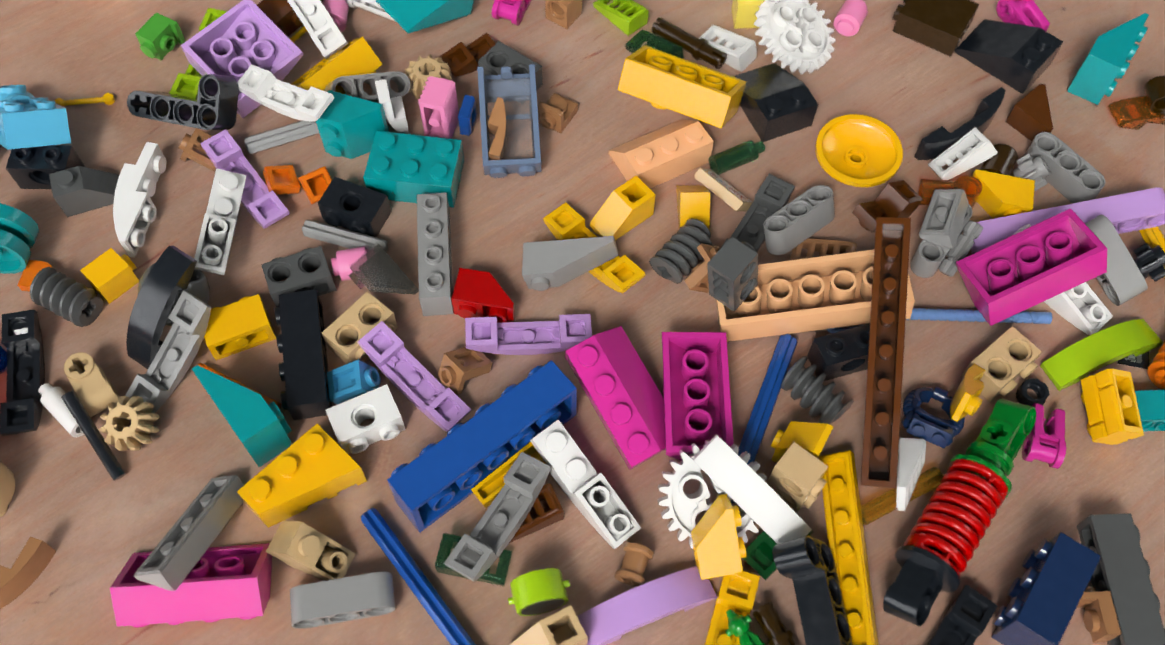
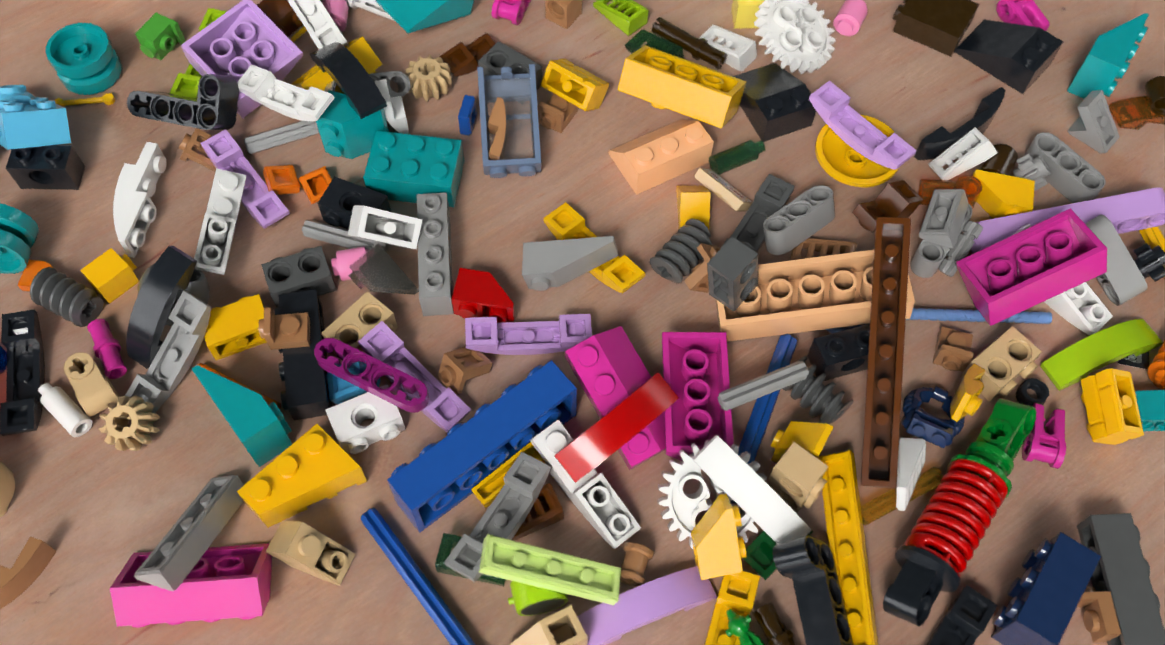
dark grey slope [49,166,119,217] -> none
black bar [61,391,126,481] -> none
light grey beam [290,572,395,629] -> none
bright pink brick [418,76,459,139] -> none
yellow slope [590,175,656,240] -> none
reddish brown slope [1006,84,1053,142] -> none
none -> teal wheel [45,23,122,95]
none -> dark pink pin [87,319,127,379]
none -> medium nougat bracket [259,307,310,350]
none -> black slope [310,42,387,119]
none -> magenta beam [314,338,429,413]
none -> white brick [348,205,422,249]
none -> yellowish green tile [479,534,621,605]
none -> yellow brick [541,58,609,112]
none -> red slope [554,372,679,483]
none -> light grey axle [717,361,809,411]
none -> lavender slope [809,80,917,170]
none -> medium nougat bracket [933,326,973,372]
none -> light grey slope [1068,90,1120,154]

